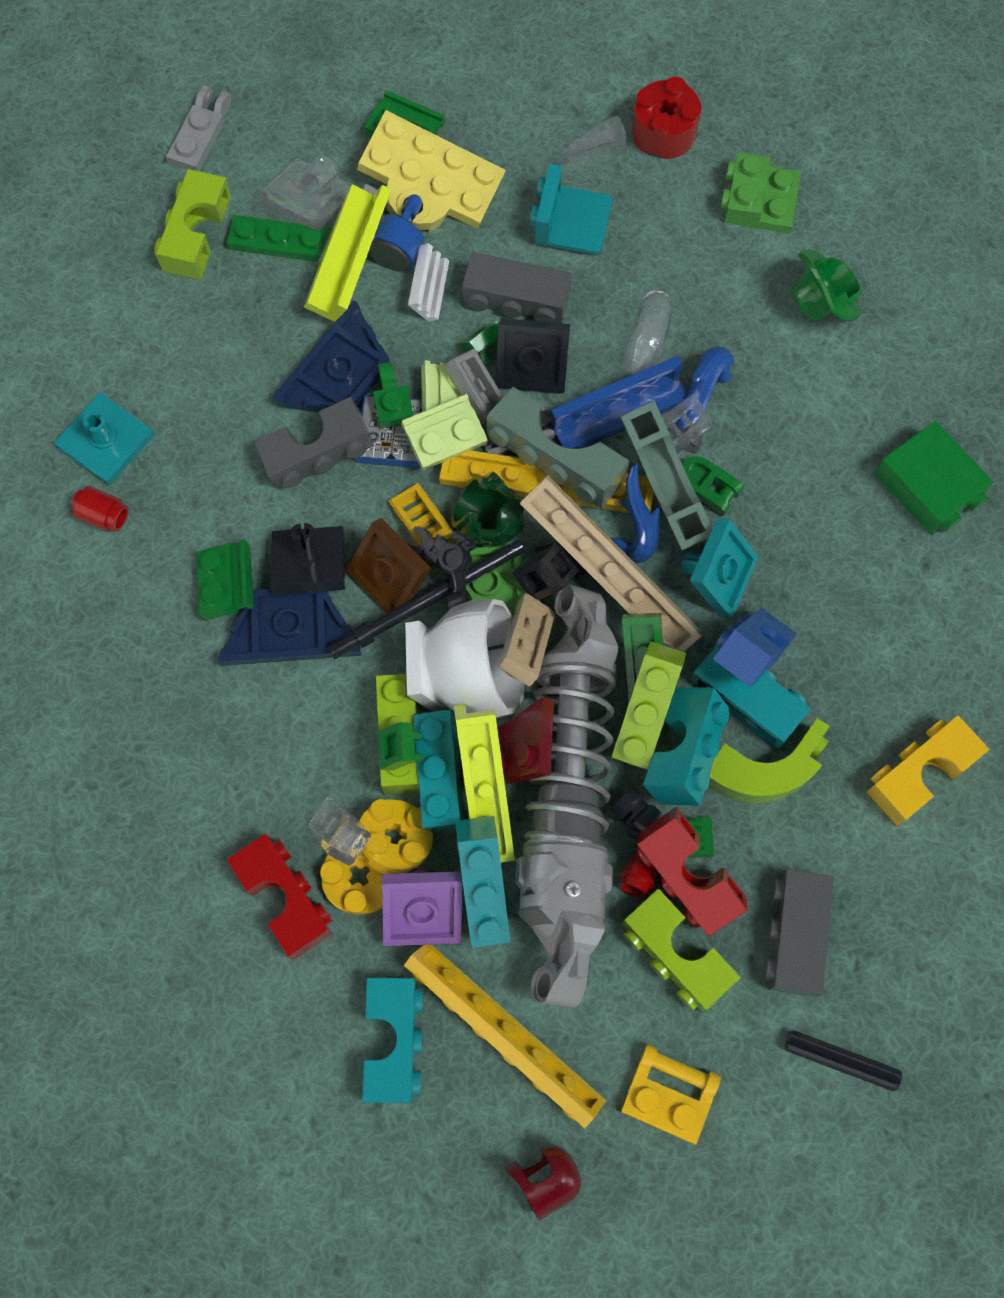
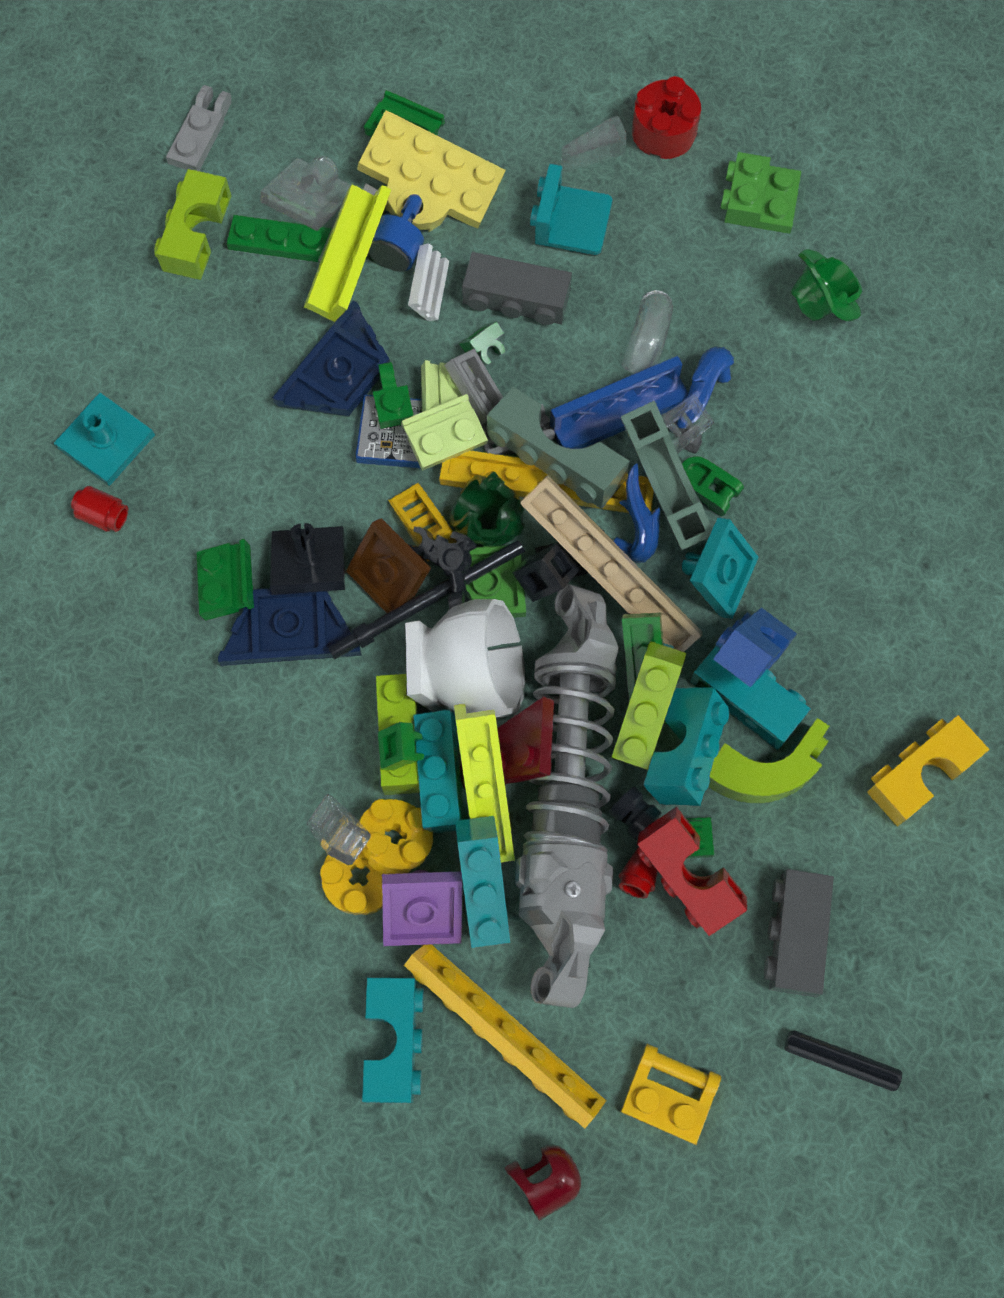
red arch [226,833,333,961] -> none
dark grey arch [254,397,375,489] -> none
black tile [496,318,570,393] -> none
tan plate [498,592,556,687] -> none
lime arch [622,889,741,1013] -> none
green brick [875,420,994,536] -> none

